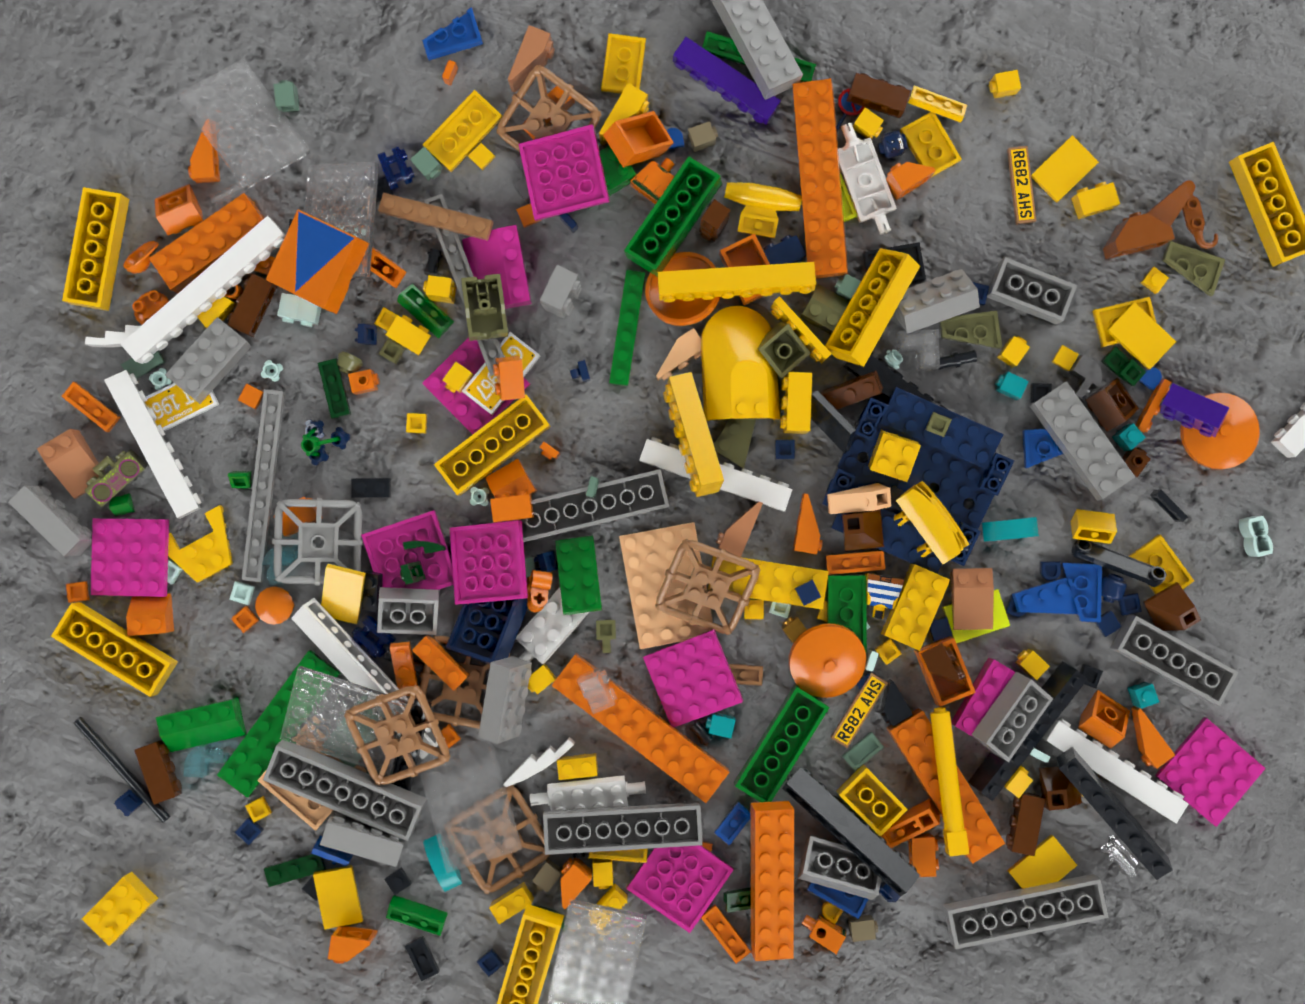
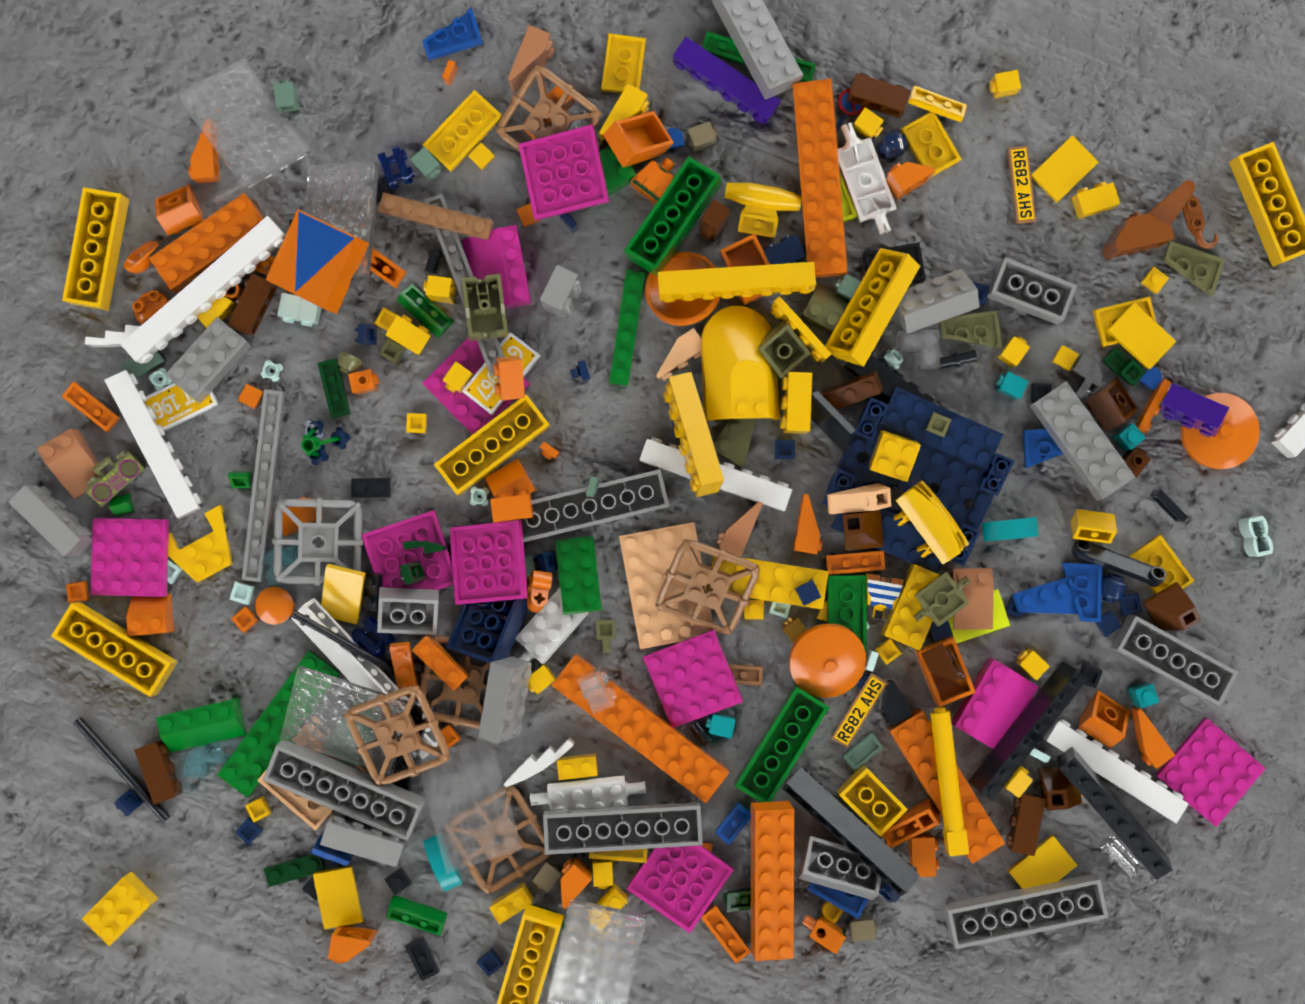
light grey brick [971,672,1053,762] -> none
dark blue tile [1040,561,1061,581] -> none
none -> black bar [291,610,395,676]
none -> olive plate [913,572,971,627]

